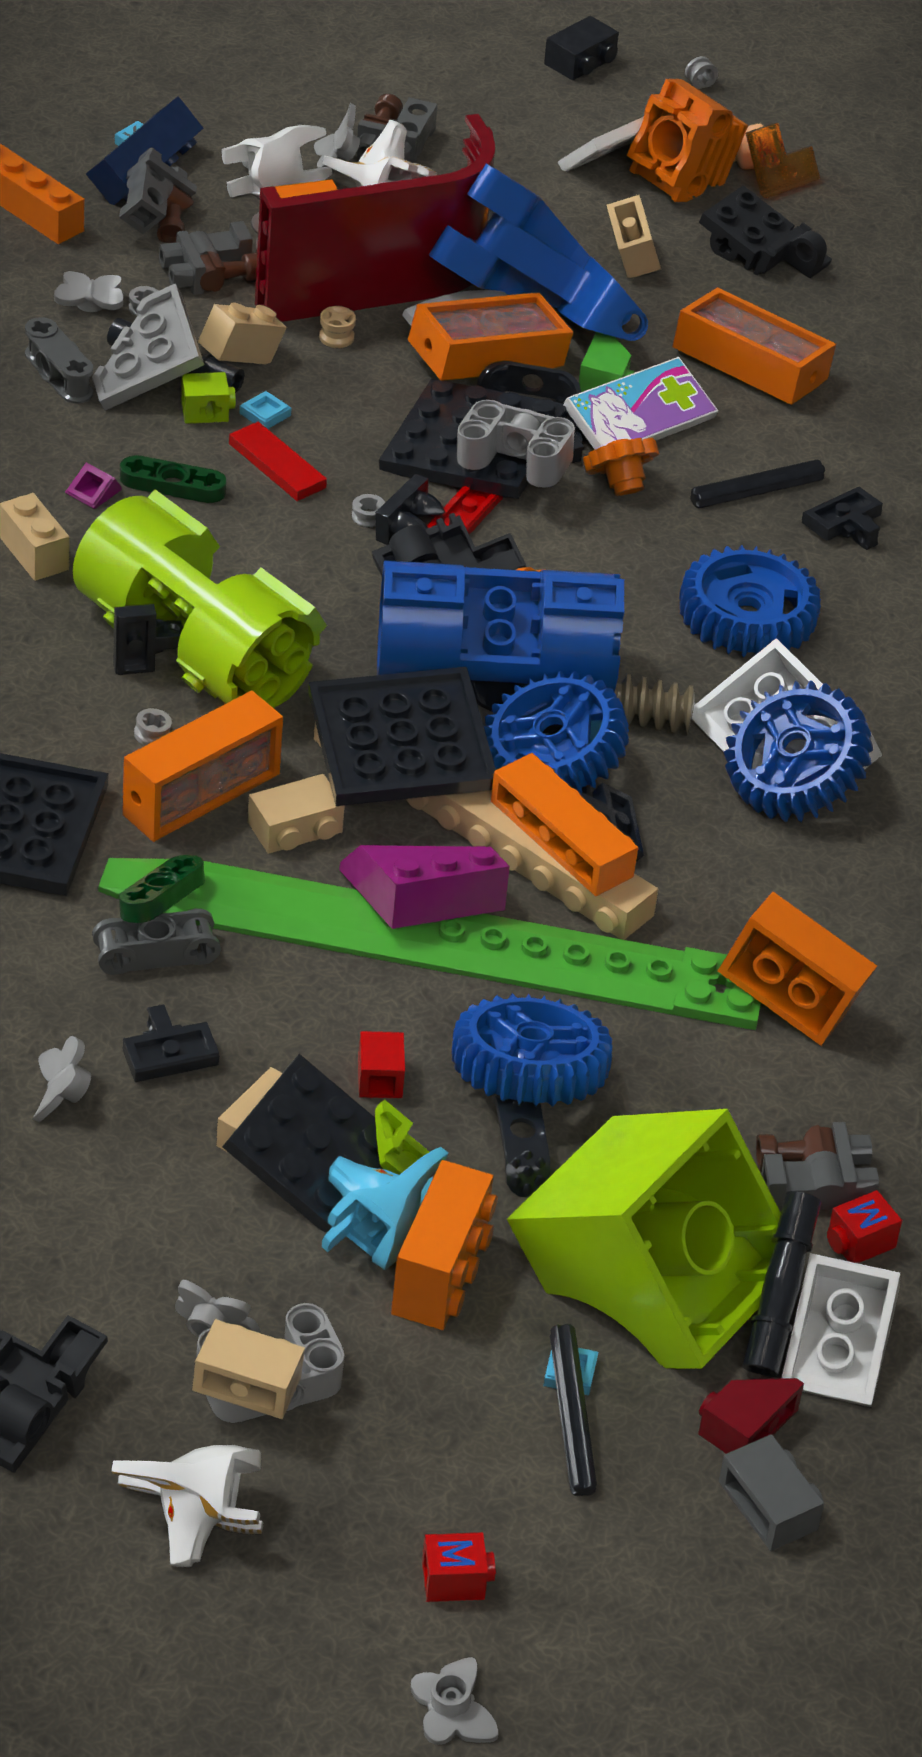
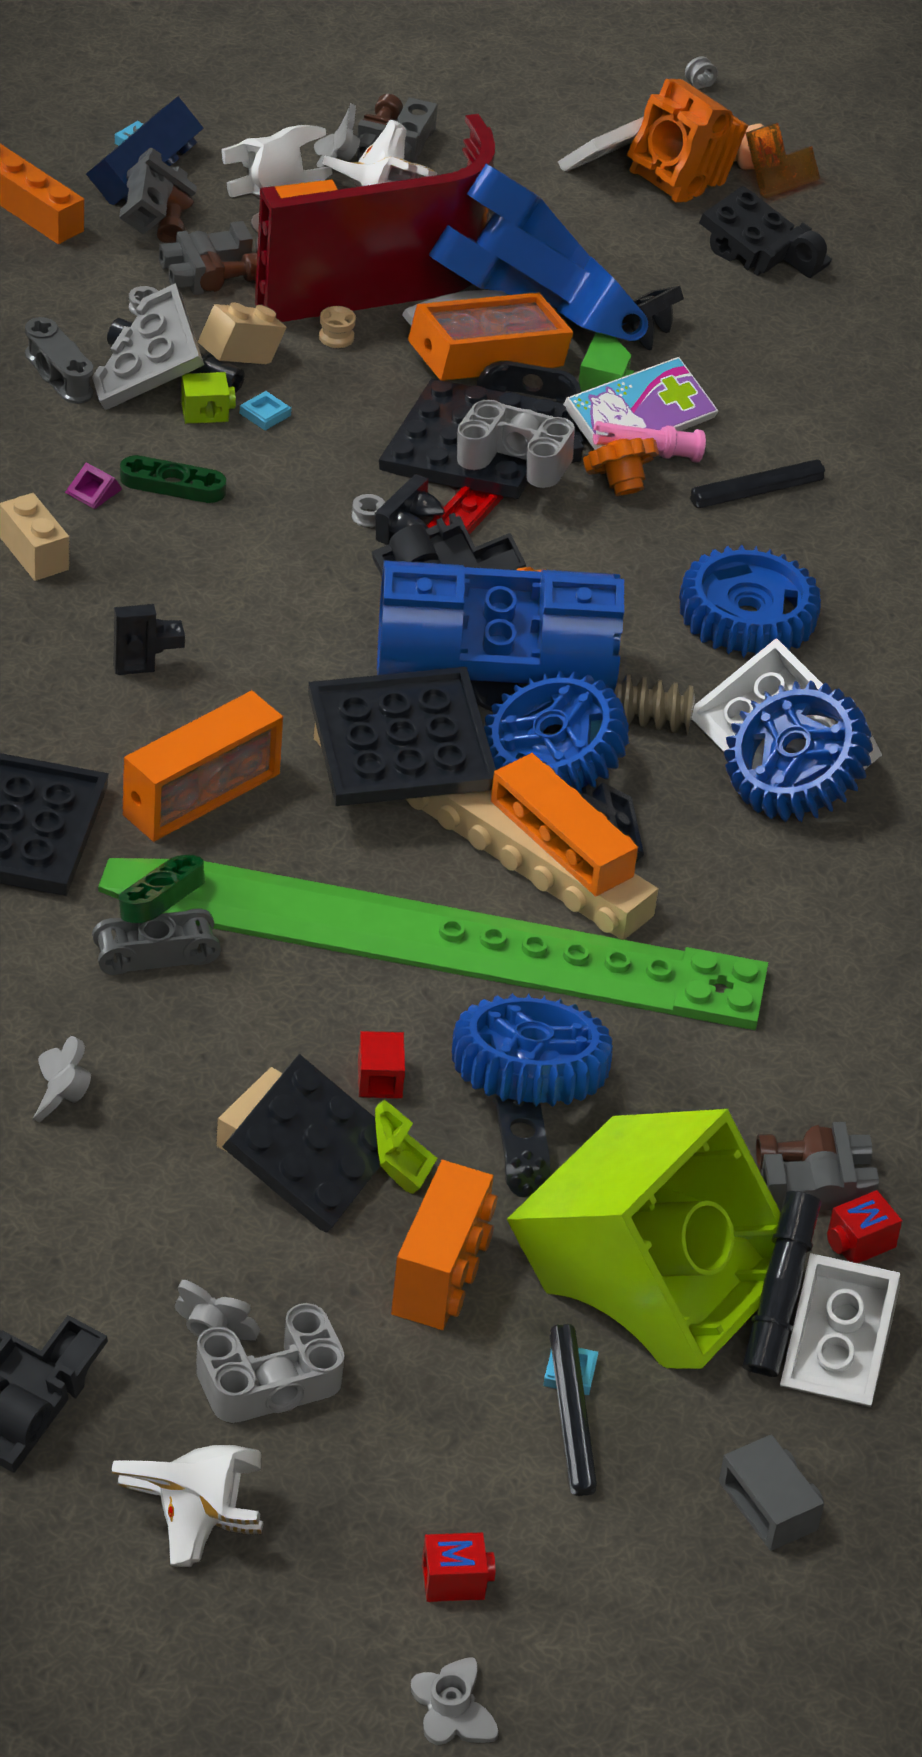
light grey animal [54,271,123,312] -> none
lime cylinder [73,490,327,708] -> none
black hinge [123,1004,220,1082] -> none
light grey bush [134,708,172,746] -> none
tan brick [192,1319,305,1419] -> none
red tile [229,421,327,501] -> none
tan brick [248,774,345,854] -> none
medium azure piece [322,1147,448,1270] -> none
magenta wedge [339,845,510,929] -> none
black brick [544,16,619,81] -> none
tan brick [606,195,661,278] -> none
orange brick [672,287,836,405] -> none
dark red slope [698,1378,804,1454] -> none
orange brick [717,892,877,1046] -> none
black hinge [802,487,883,550] -> none
none -> bright pink pin [593,421,706,463]
none -> black tile [622,286,684,350]

